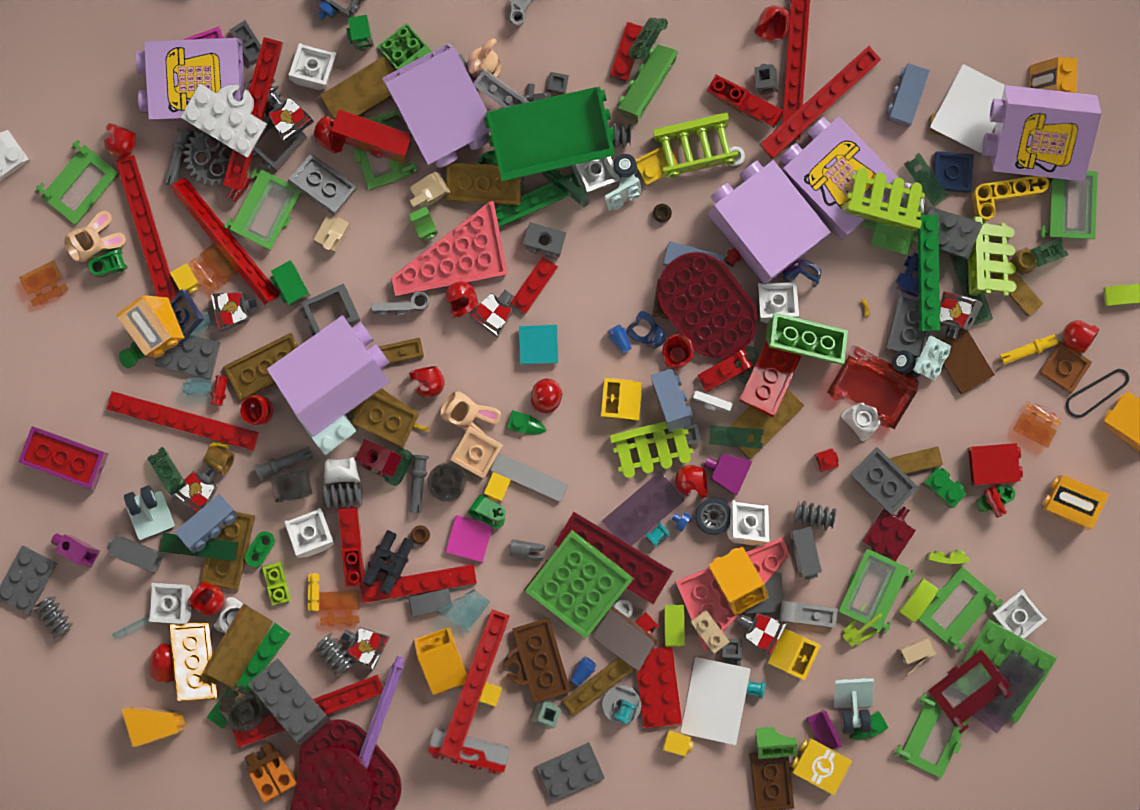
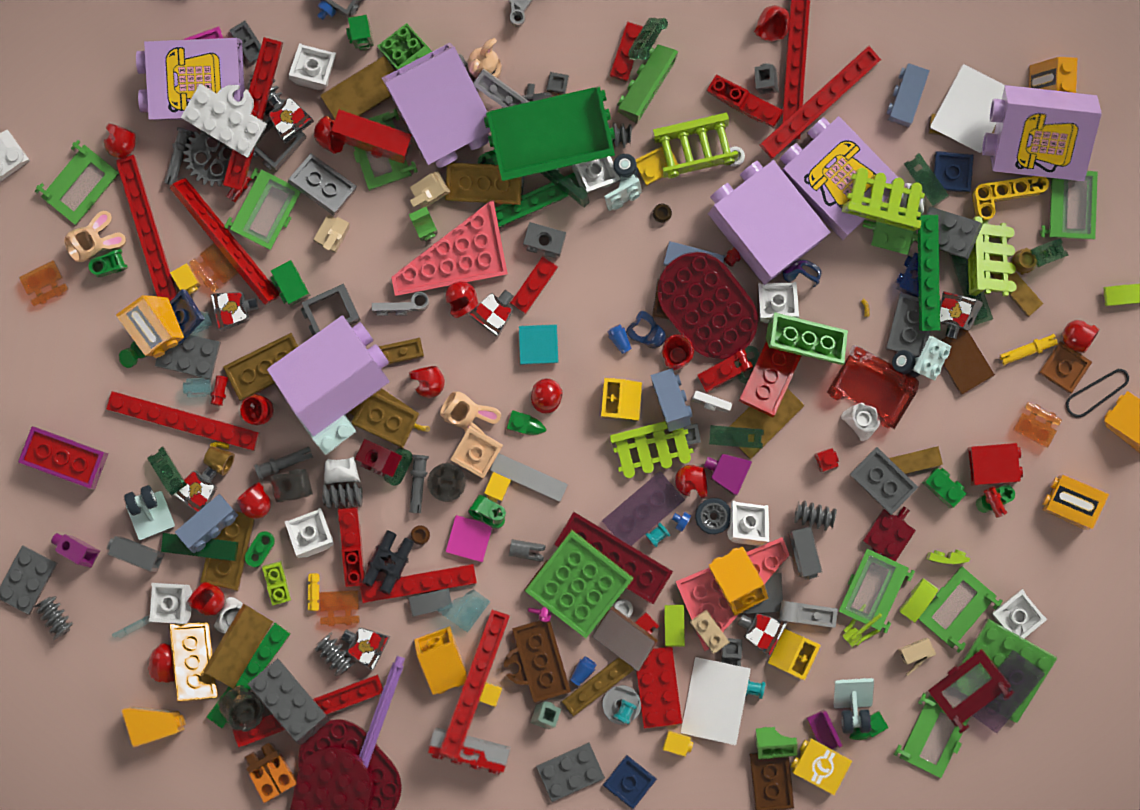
none -> red helmet [237,482,271,519]
none -> dark pink hand [528,607,552,622]
none -> dark blue tile [603,754,657,809]

